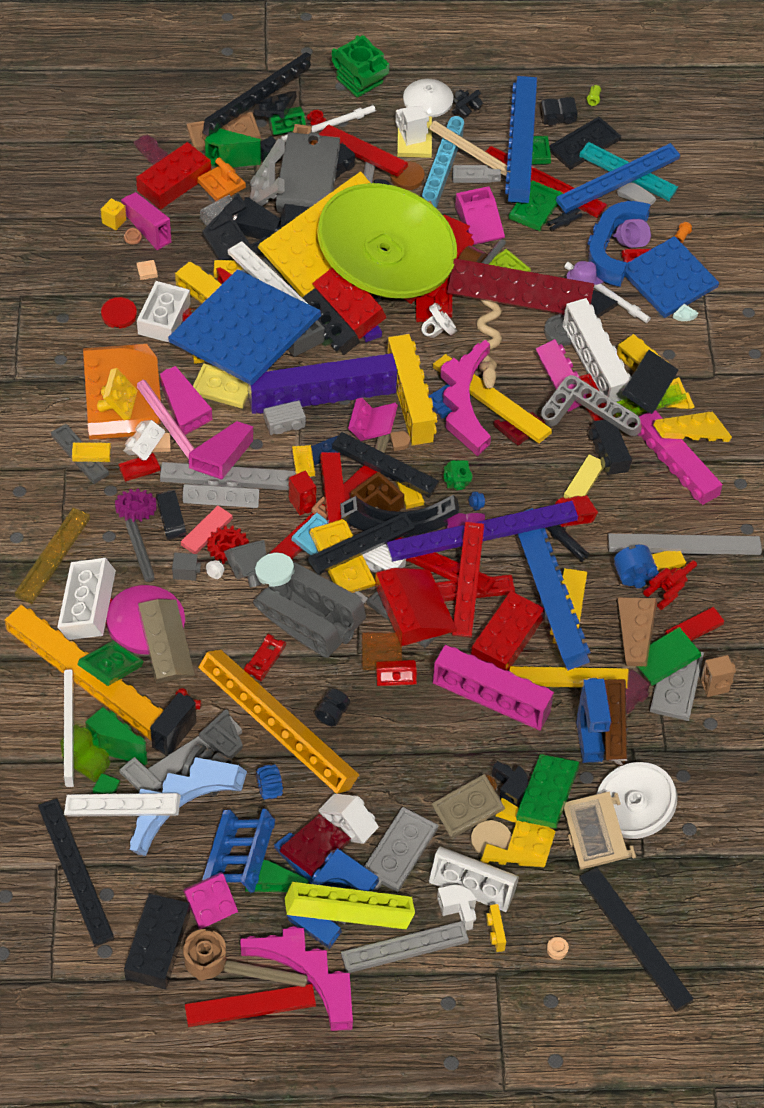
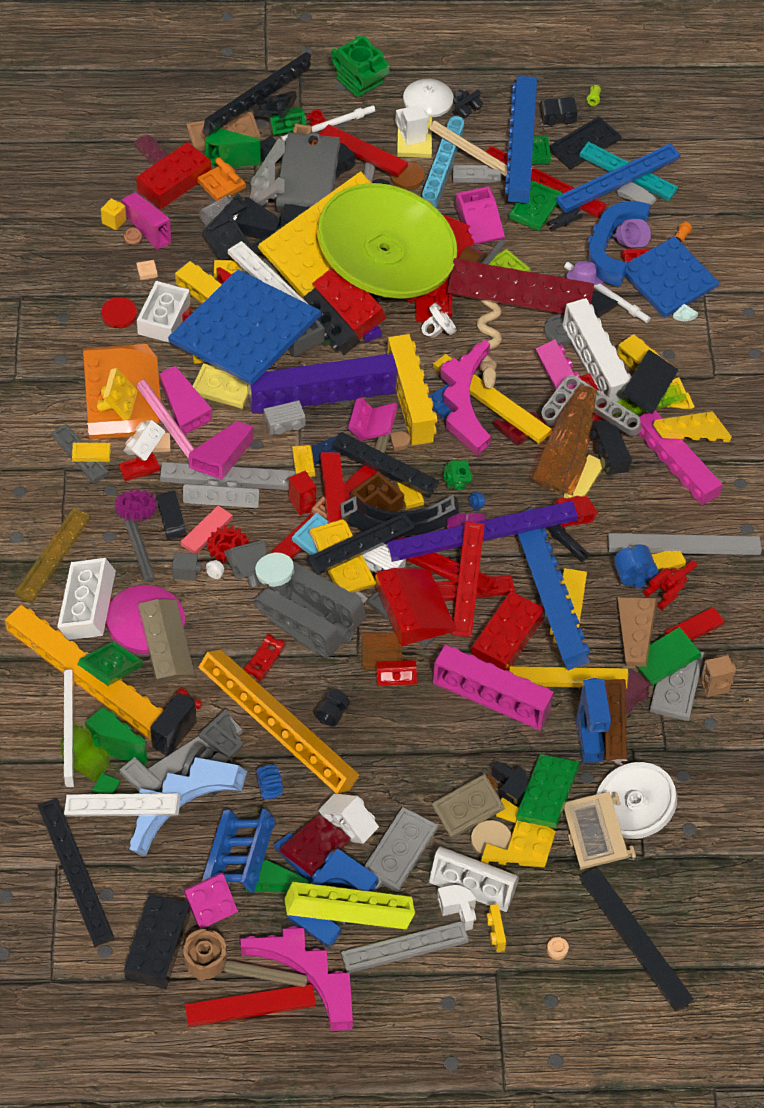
none -> clear orange wedge [532,385,597,496]

